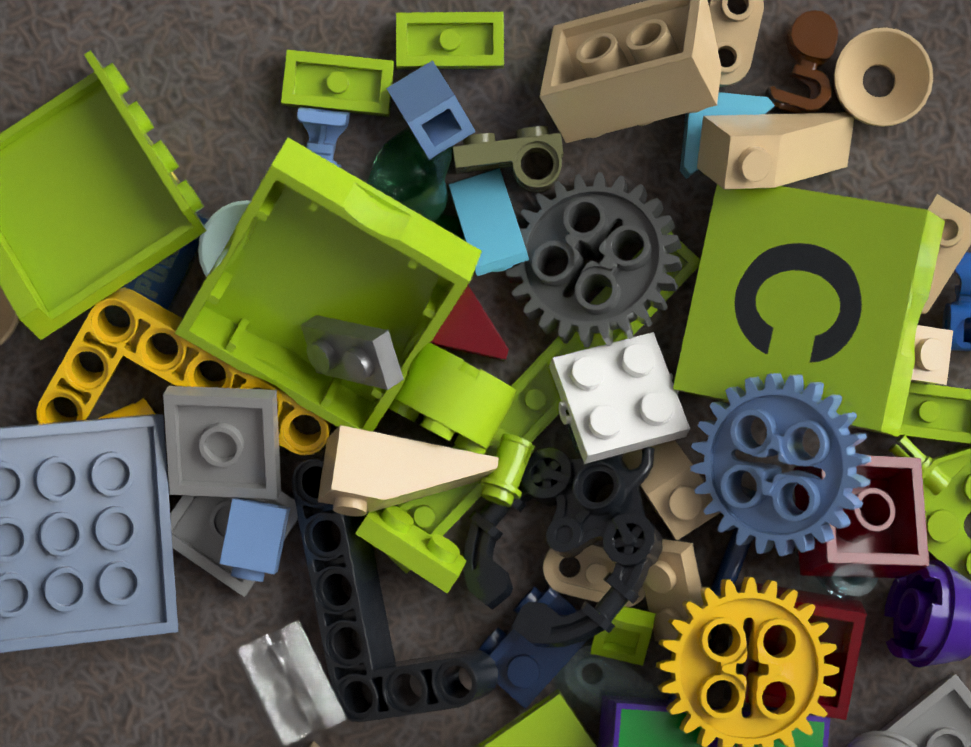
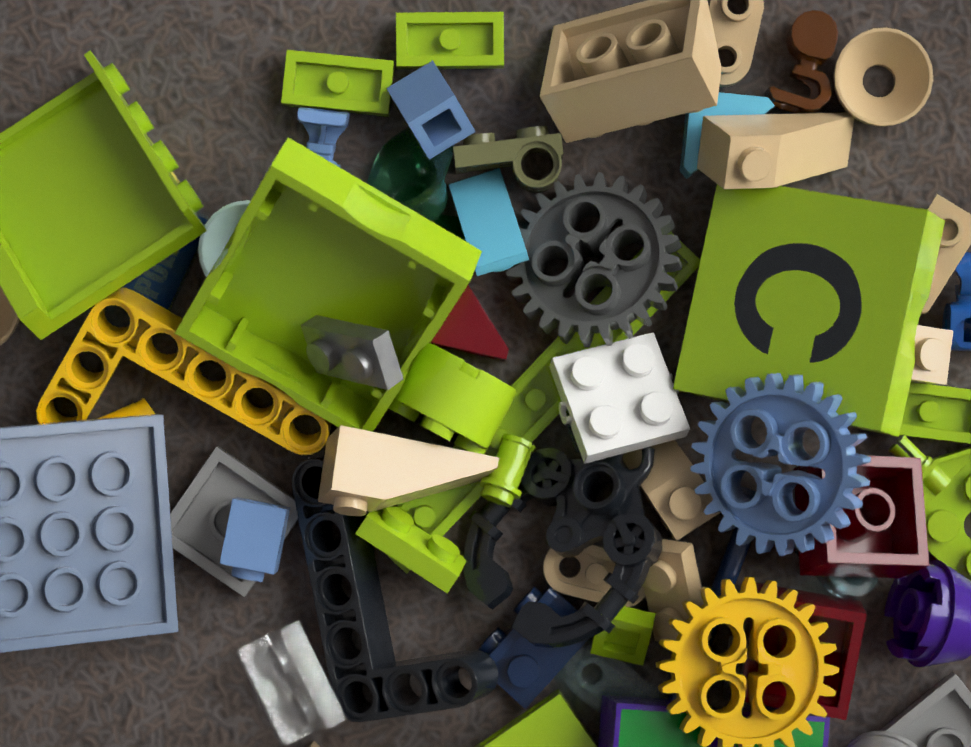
light grey plate [163,386,281,499] -> none

